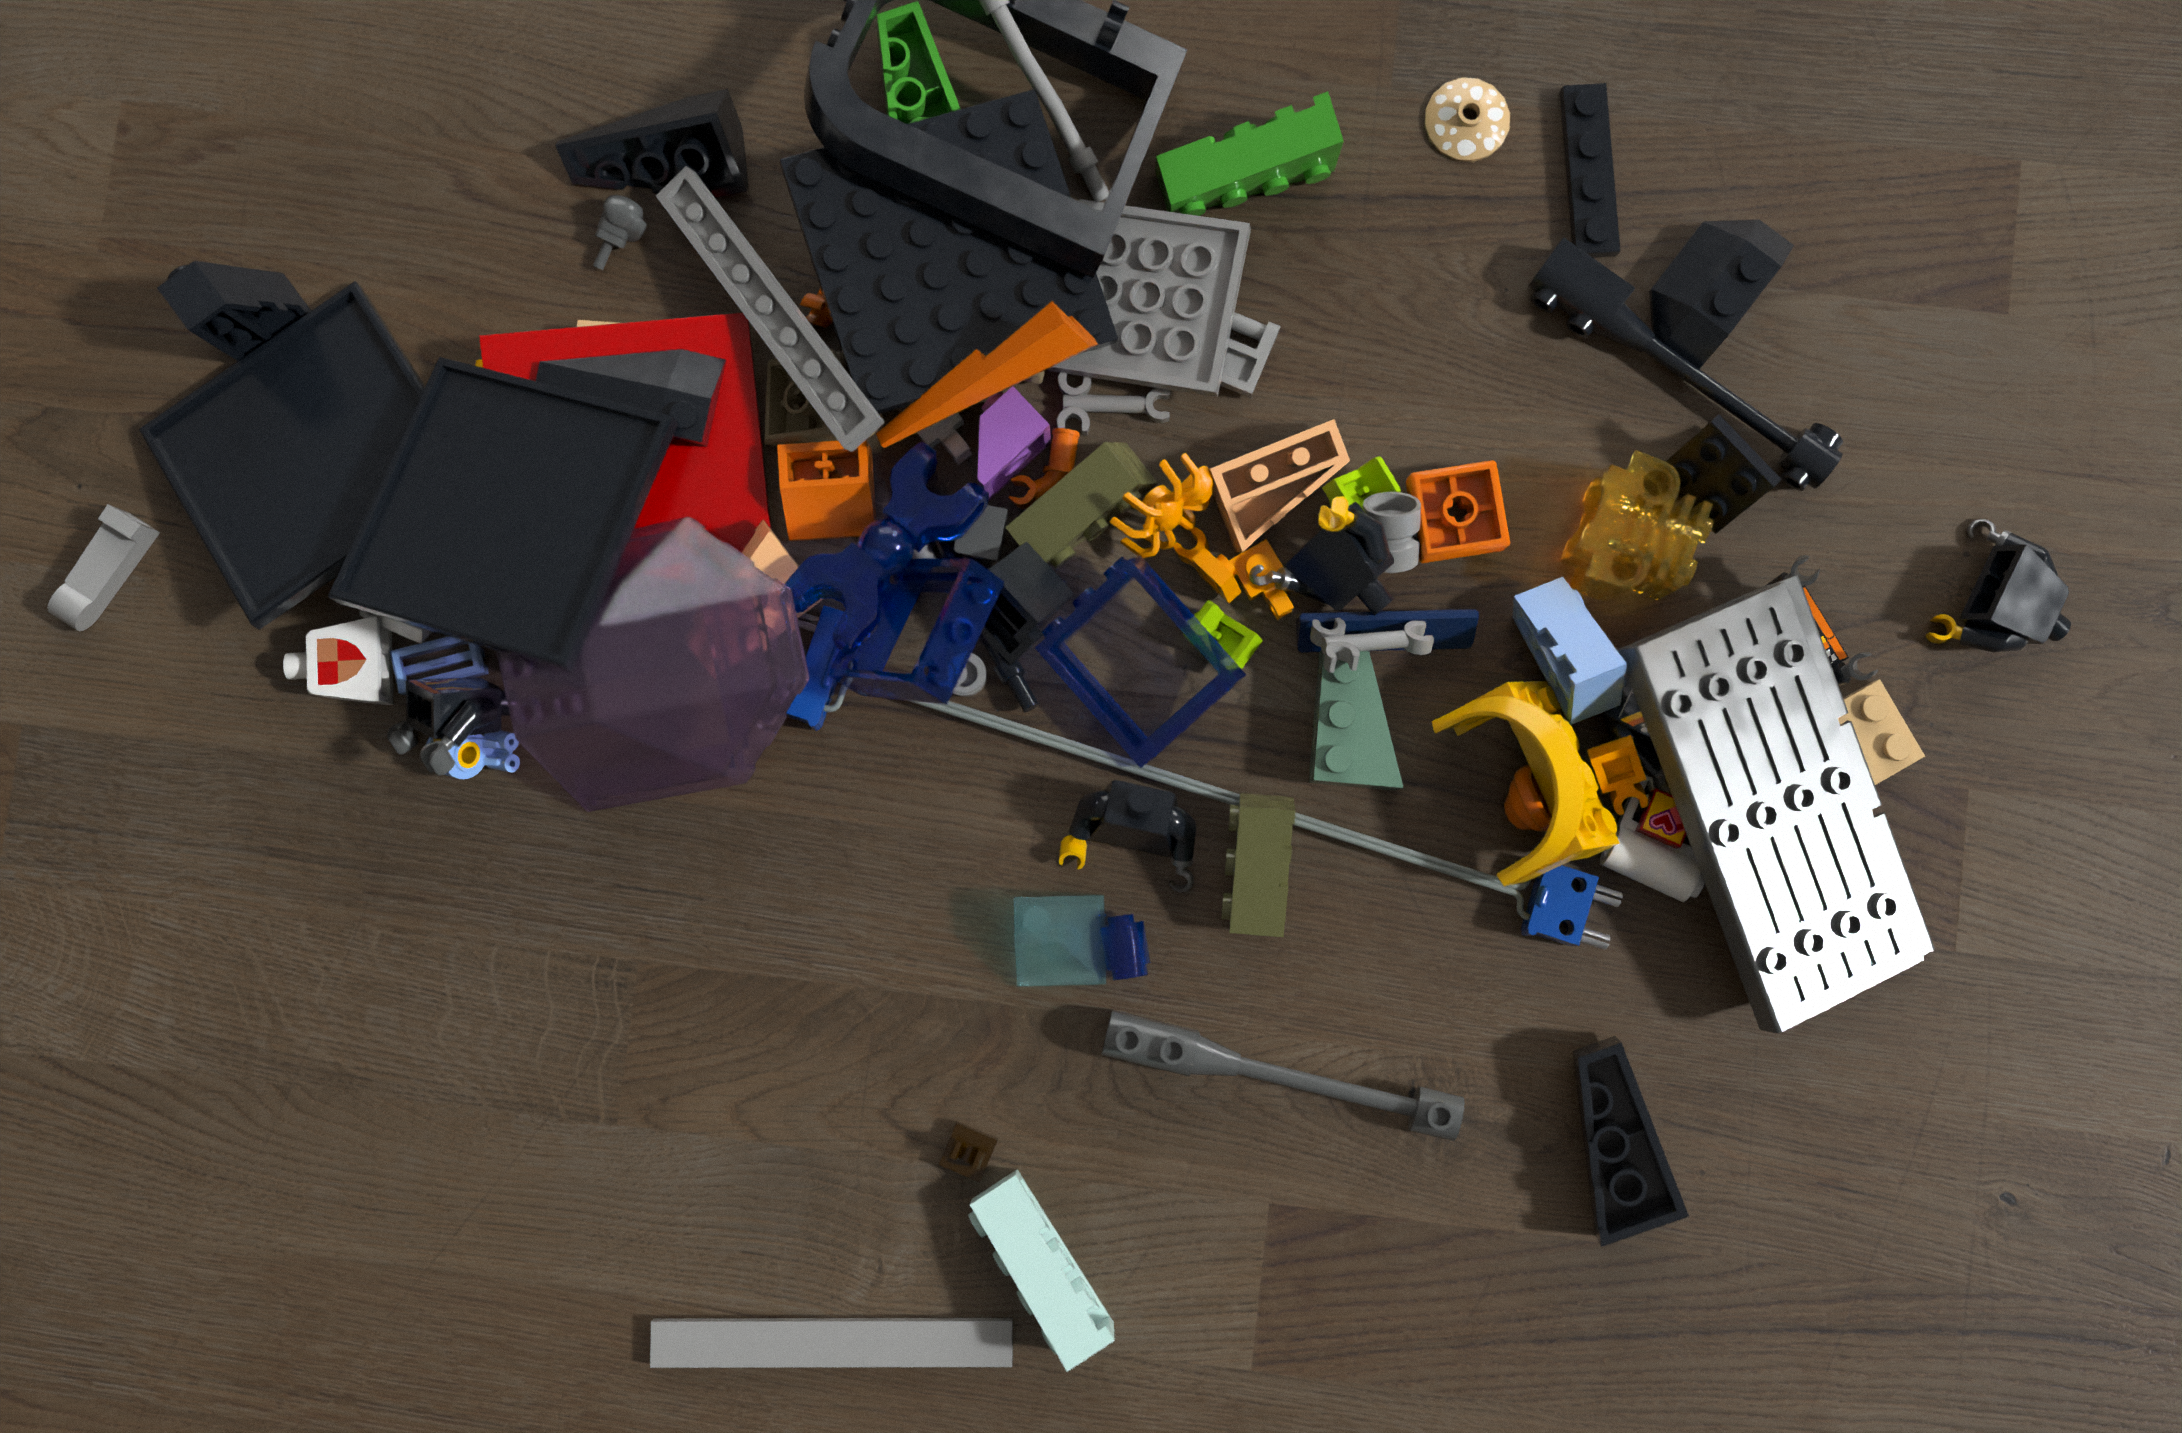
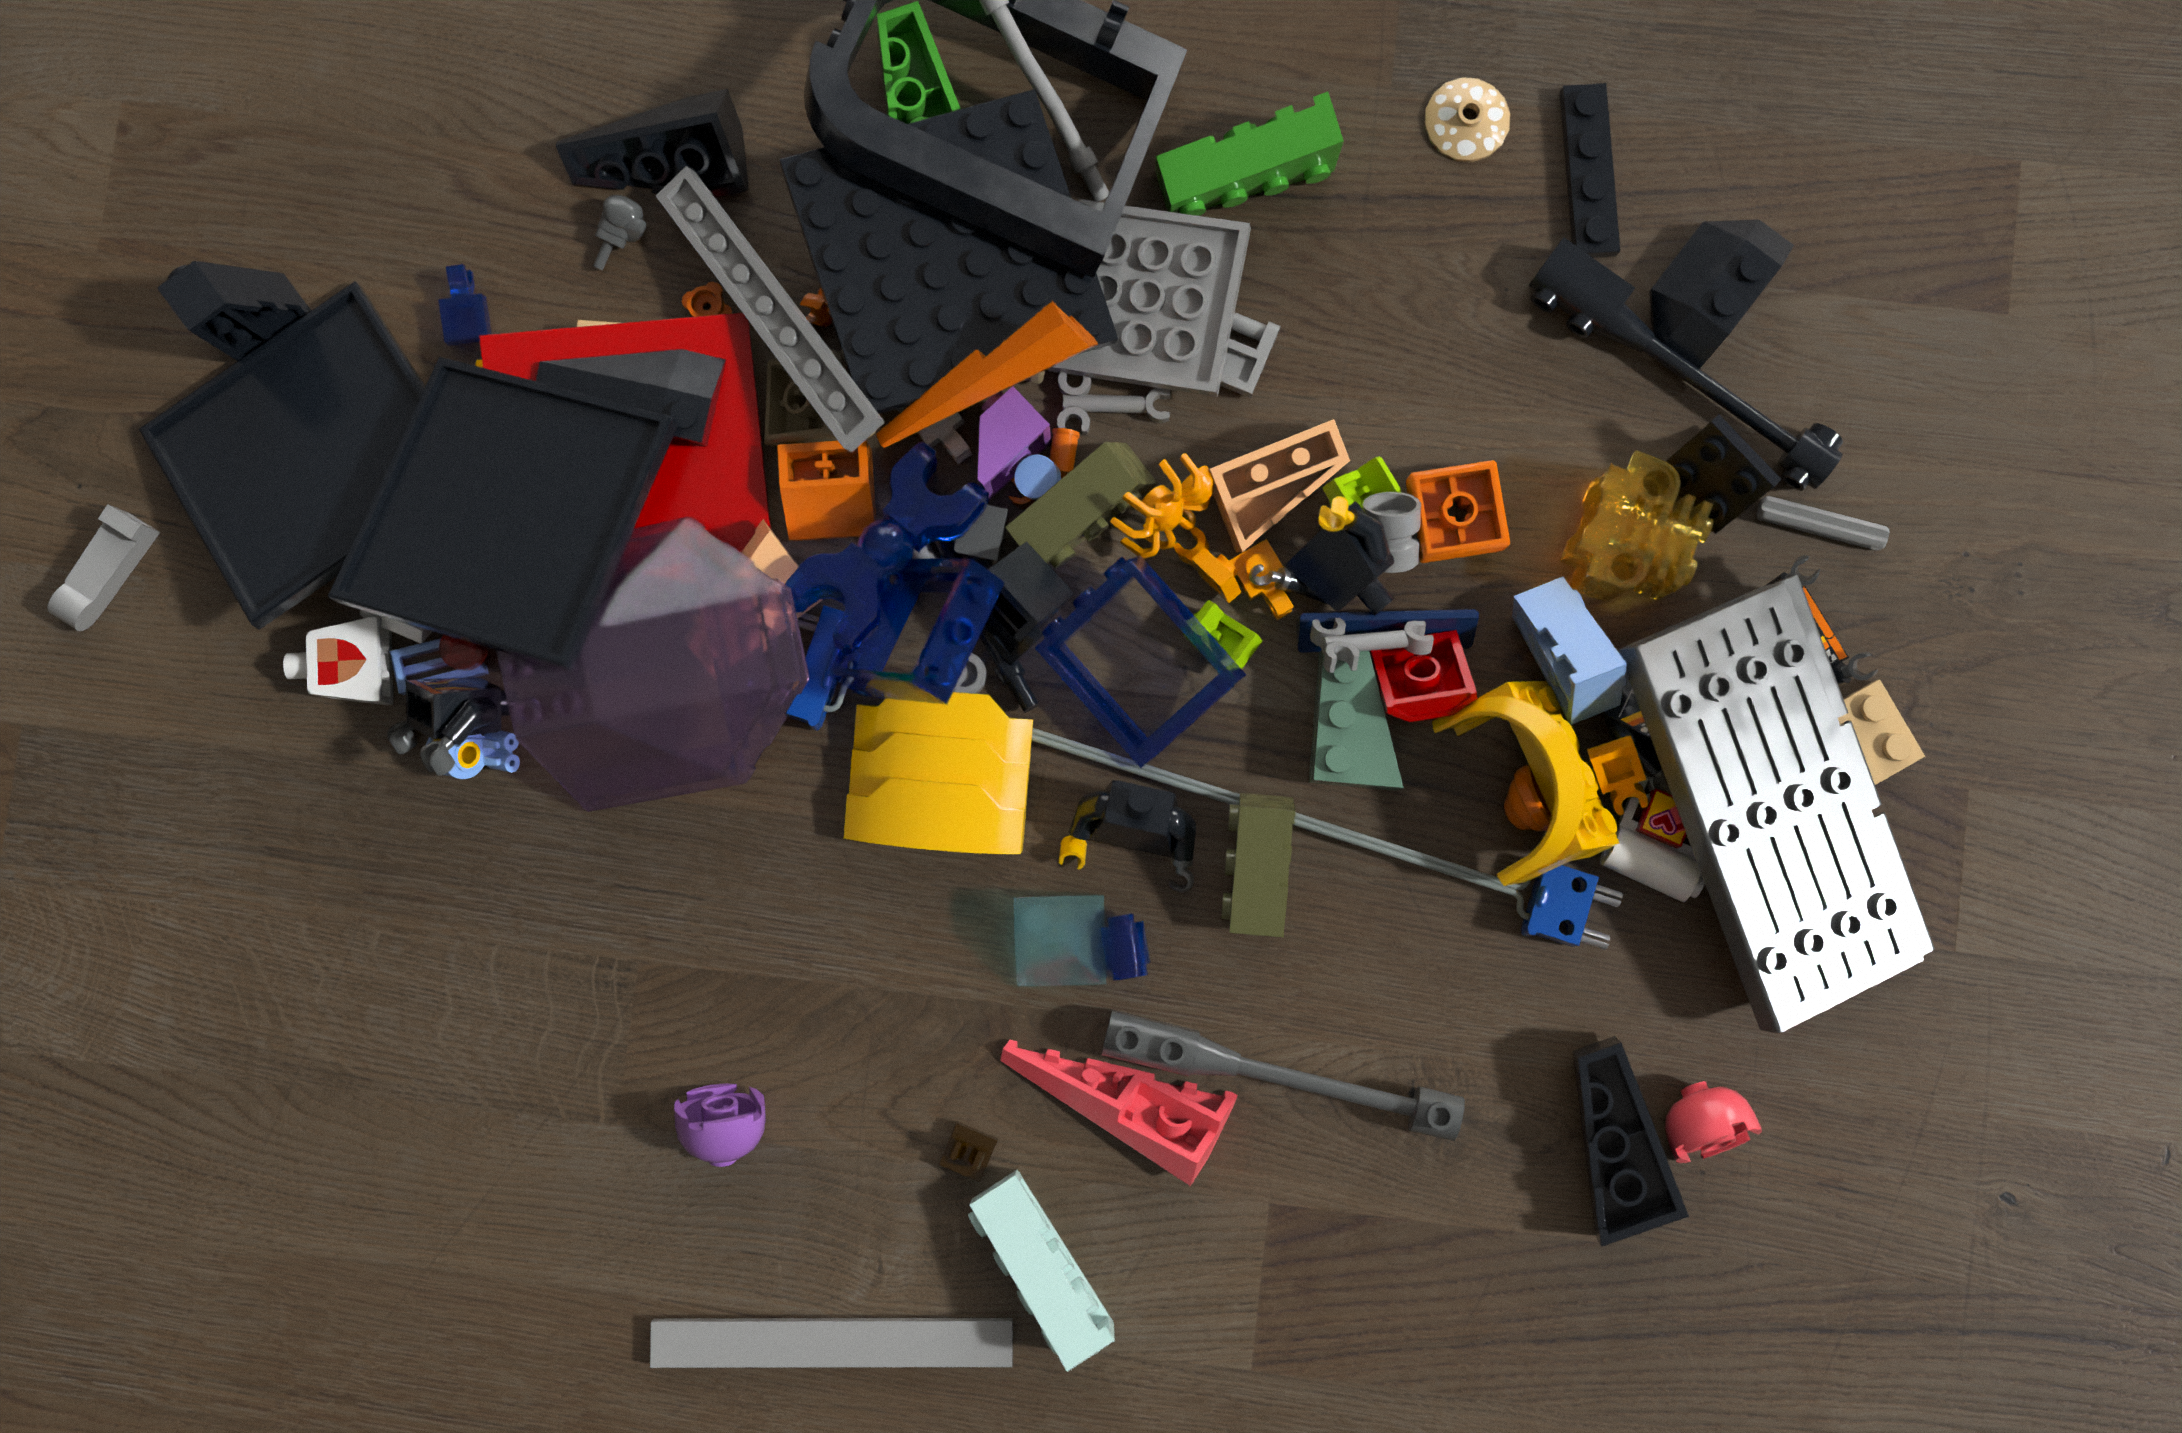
black torso [1926,519,2071,653] -> none
none -> clear blue plate [438,264,492,346]
none -> clear red tile [439,635,488,671]
none -> medium lavender cylinder [674,1083,766,1167]
none -> orange plate [682,282,732,317]
none -> yellow slope [844,687,1034,854]
none -> coral wedge [1000,1040,1238,1186]
none -> light blue tile [1015,454,1061,501]
none -> red slope [1369,630,1477,722]
none -> coral cylinder [1665,1081,1762,1163]
none -> light grey axle [1757,496,1889,551]

